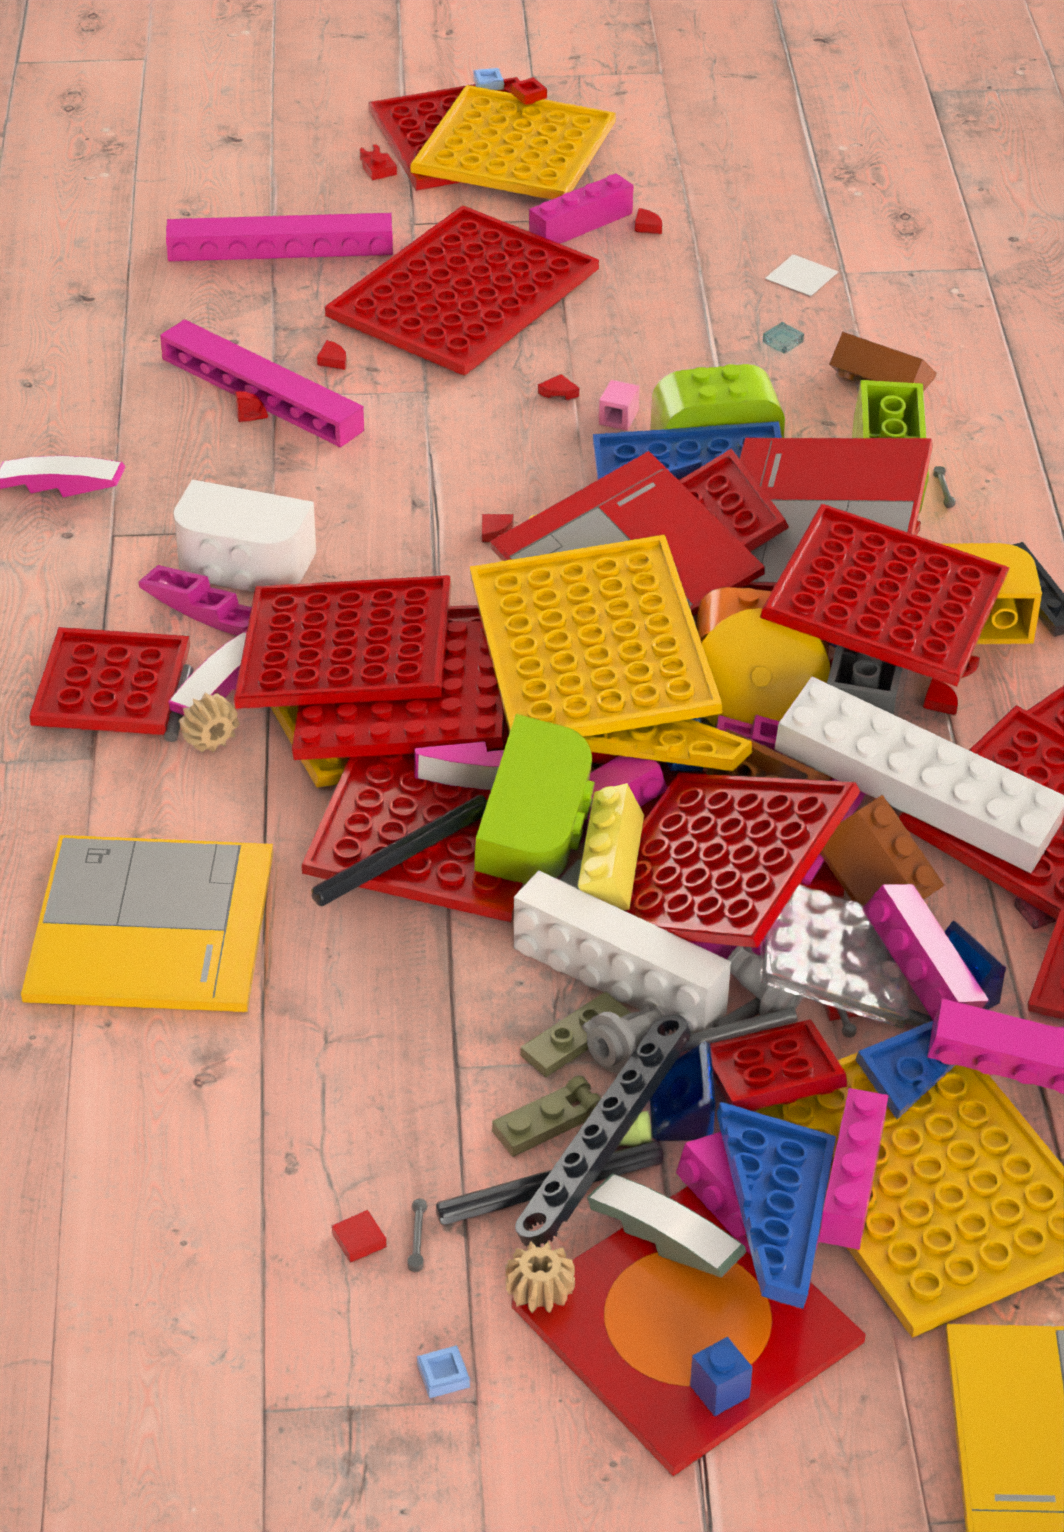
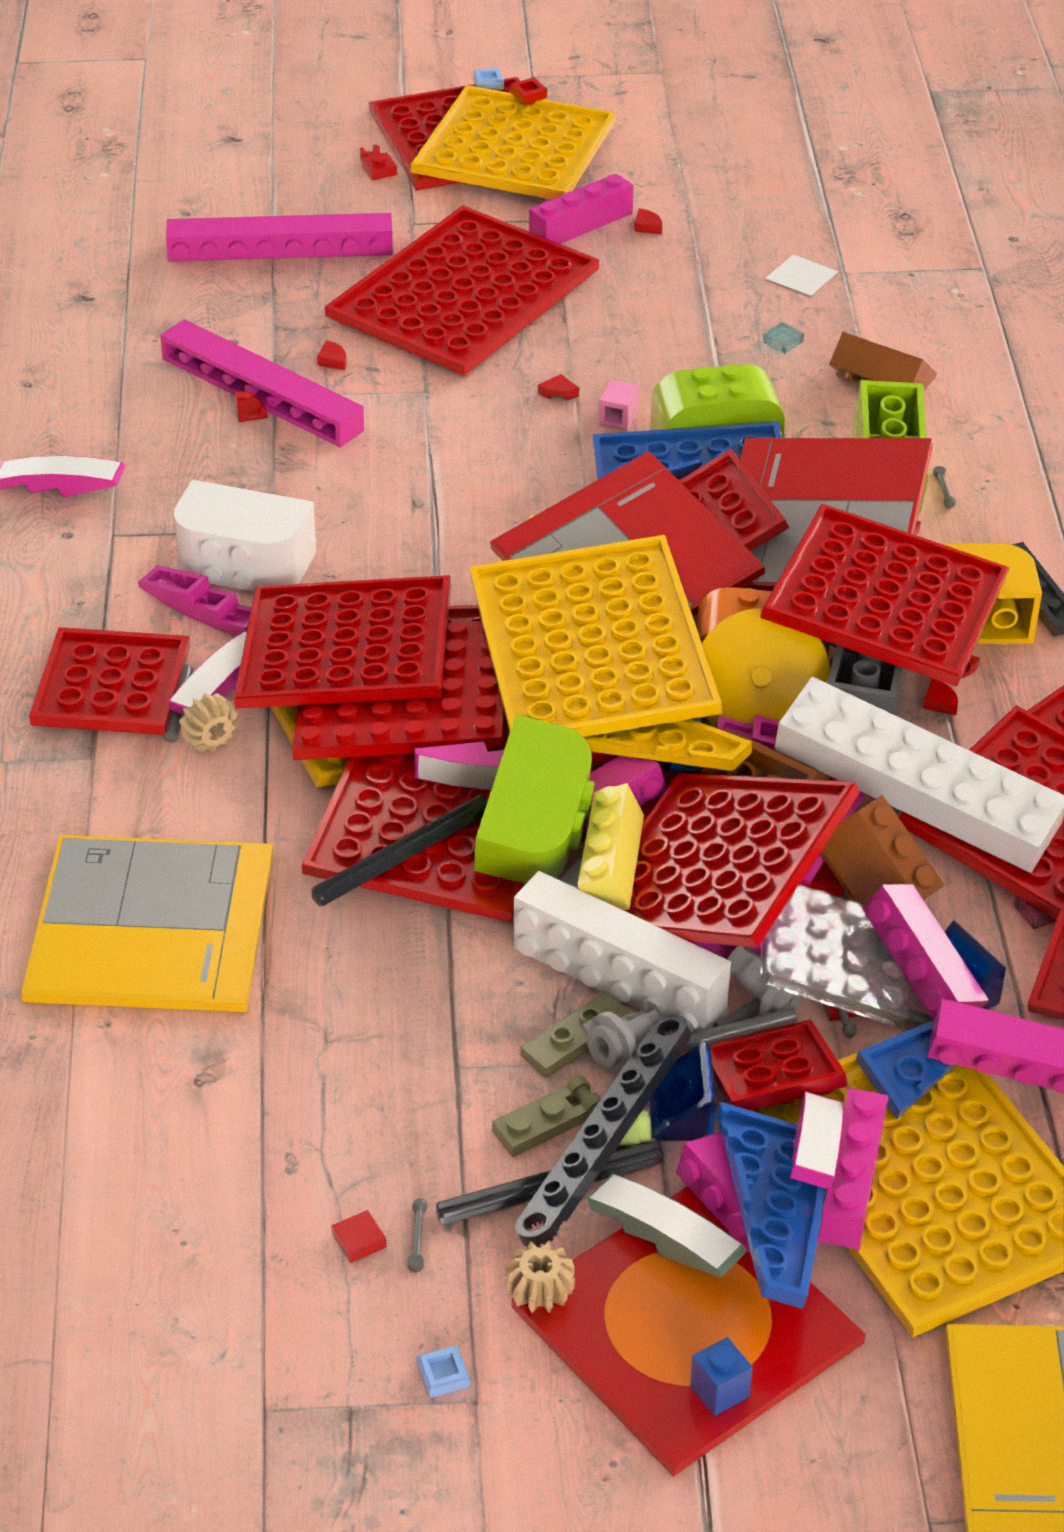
red tile [482,514,514,542] -> none
none -> white slope [790,1091,843,1190]

